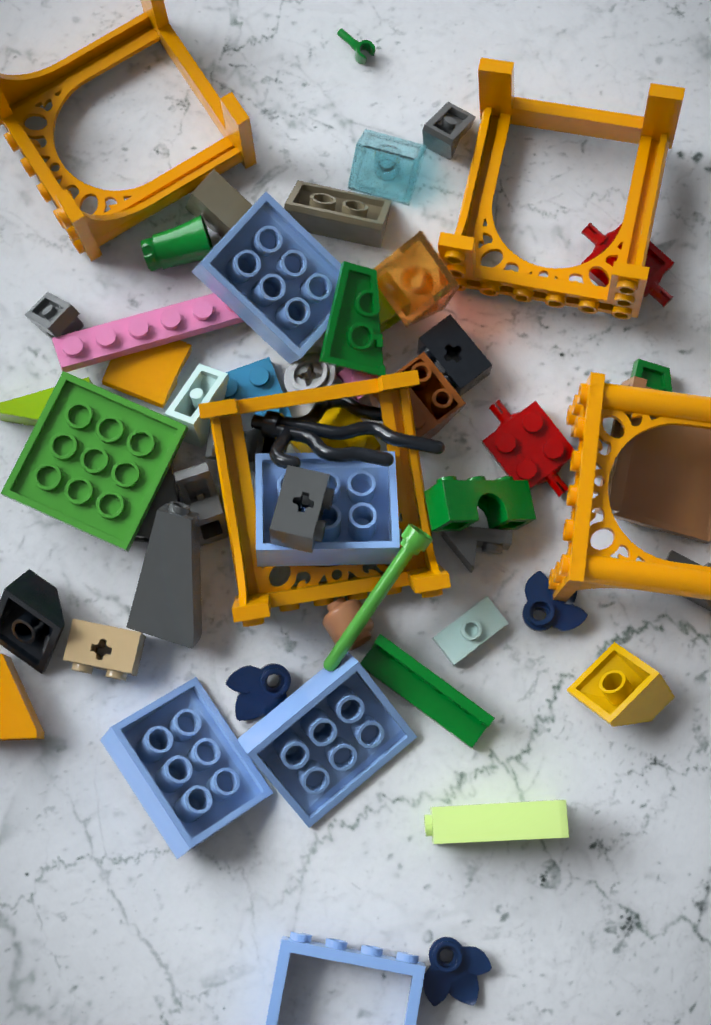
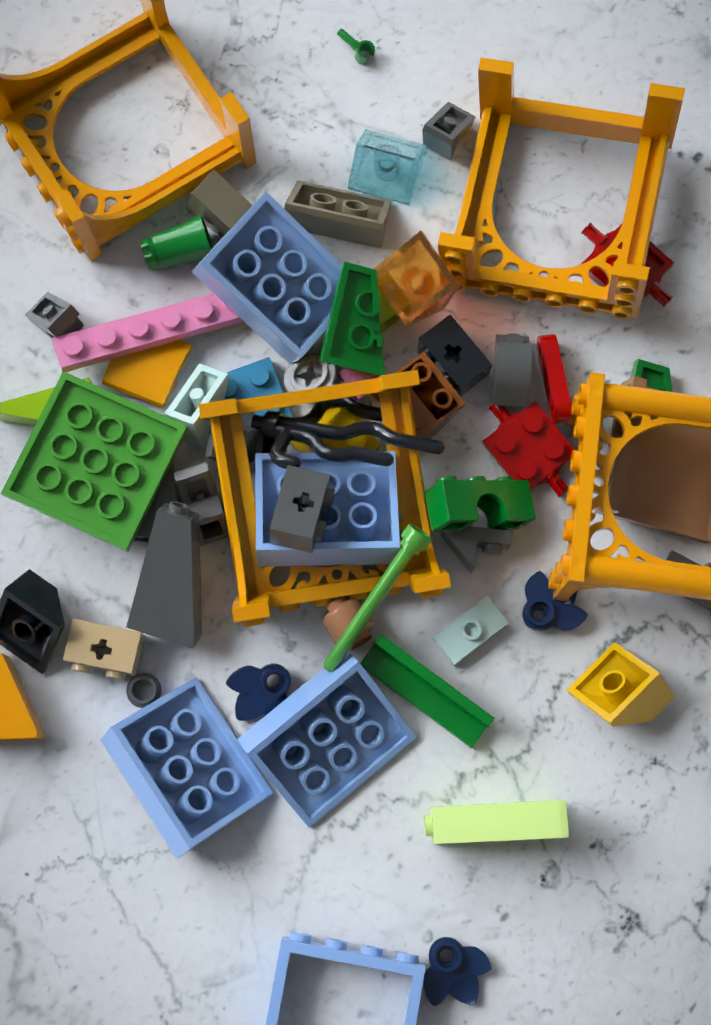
none -> dark grey plate [126,673,162,708]
none -> dark grey brick [492,333,532,407]
none -> red beam [537,334,572,424]

